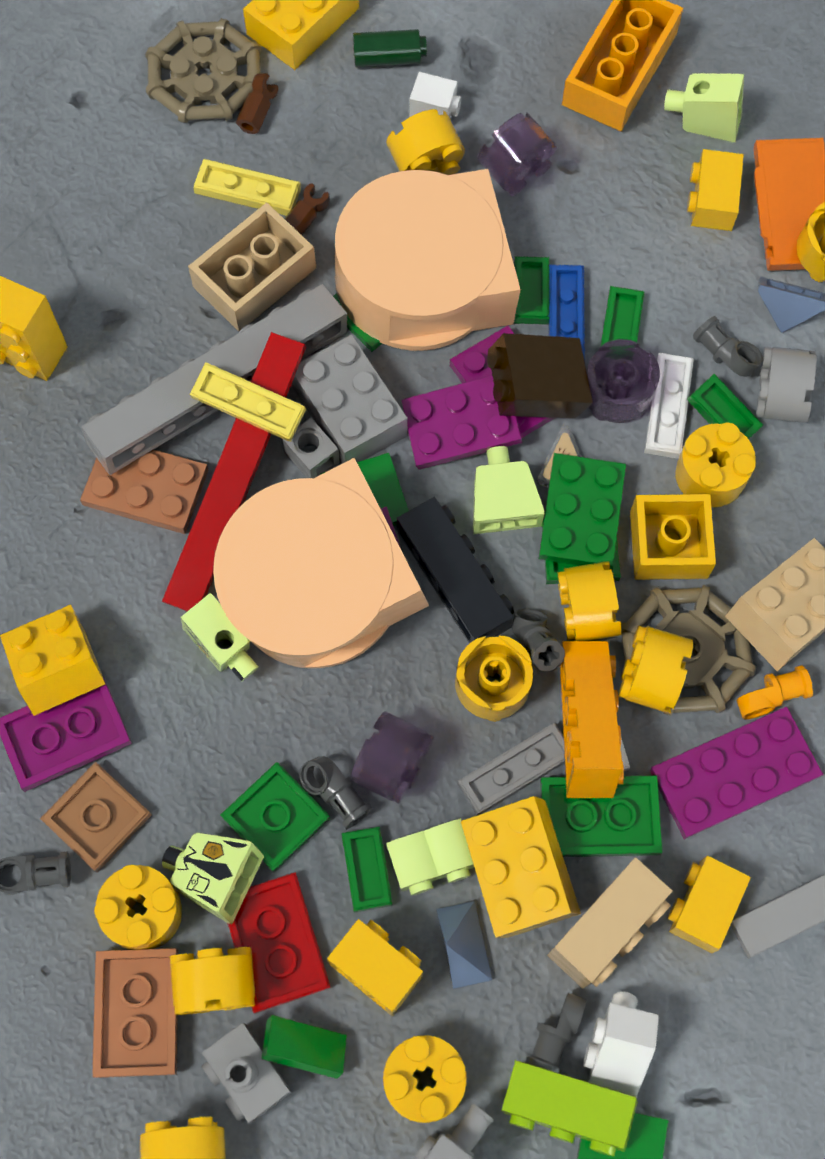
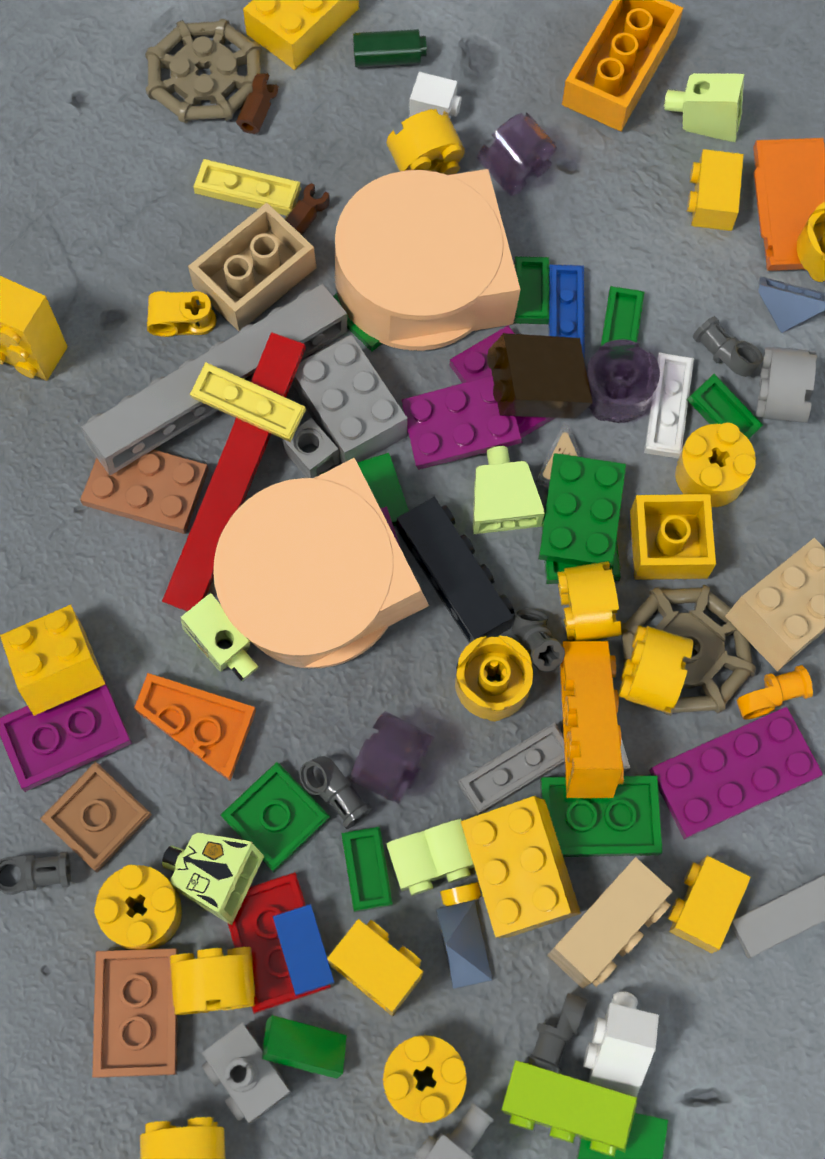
none -> orange wing [134,673,256,782]
none -> yellow piece [147,291,217,337]
none -> blue tile [273,904,335,996]
none -> yellow tile [440,882,481,907]

